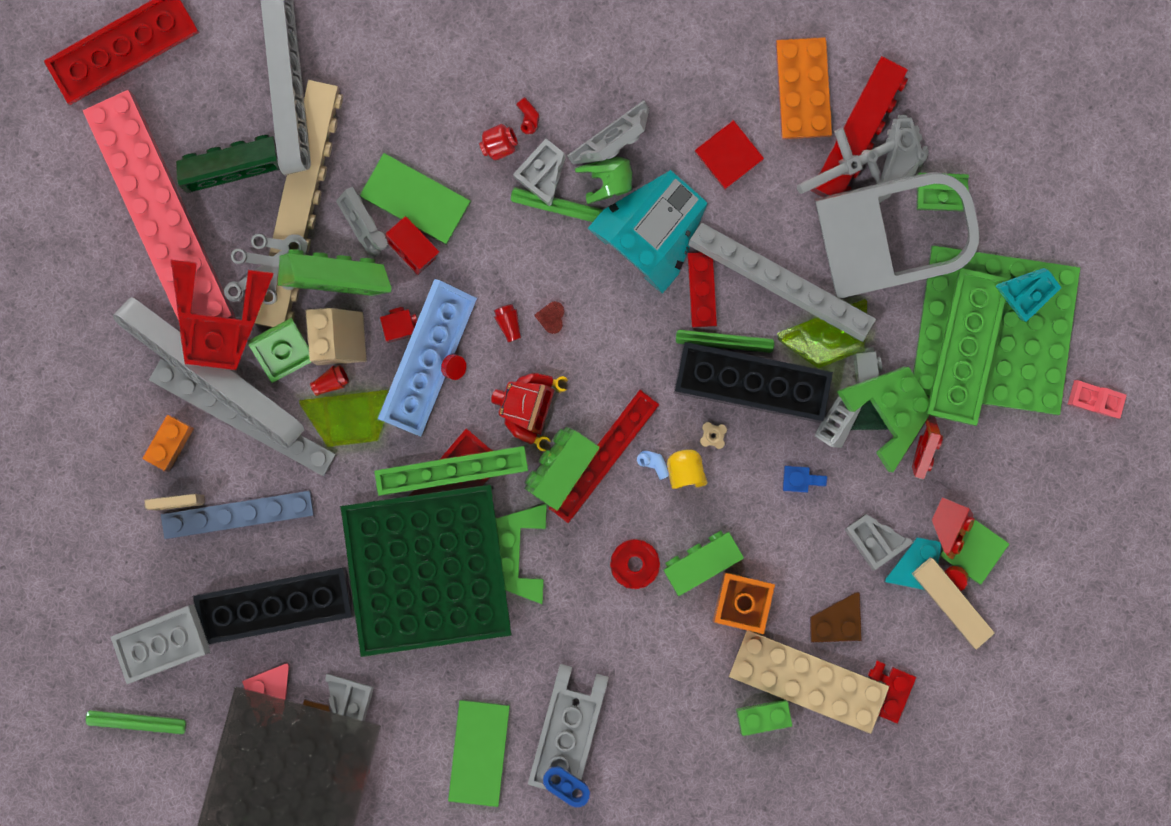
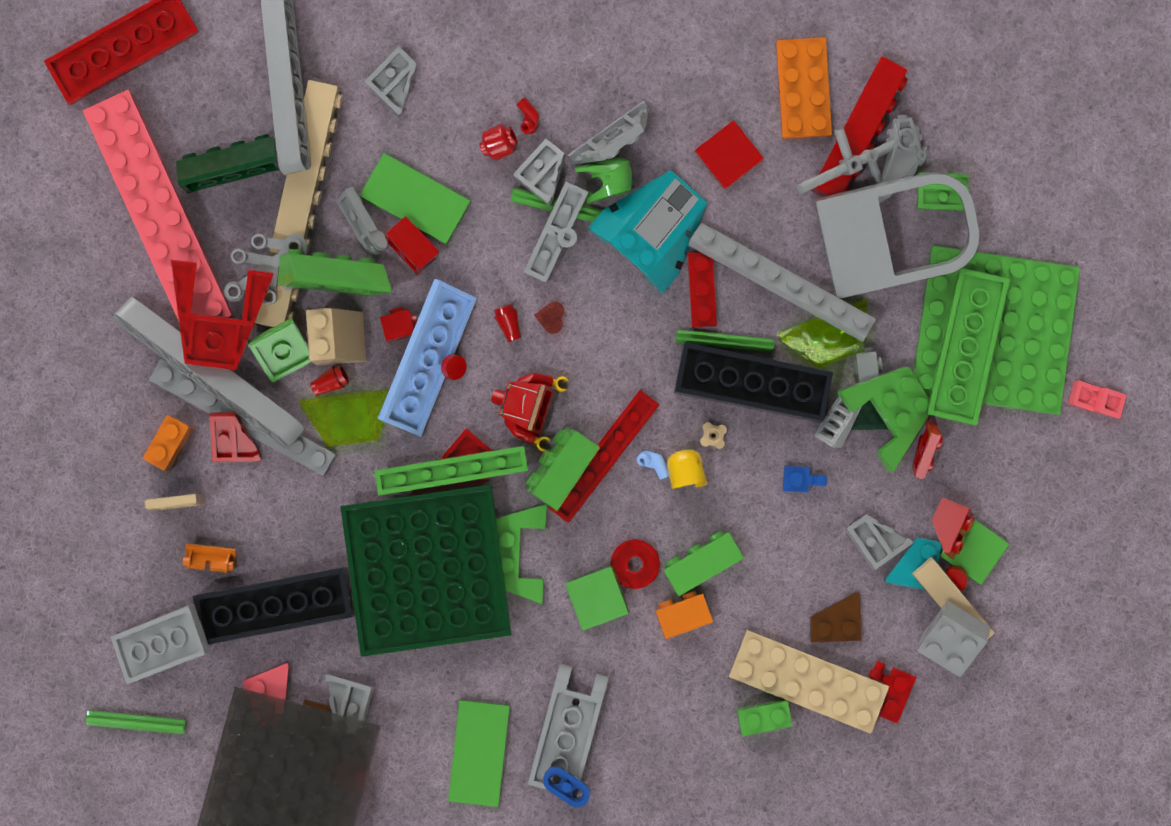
sand blue plate [161,491,314,539] -> none
orange brick [713,572,775,634] -> none
teal wing [995,268,1062,322] -> none
none -> orange hinge [182,544,236,574]
none -> wing [209,412,261,462]
none -> light grey wing [364,46,417,116]
none -> light grey hinge [524,181,589,282]
none -> bright green tile [565,566,630,630]
none -> orange brick [655,590,713,639]
none -> light grey brick [917,600,990,677]

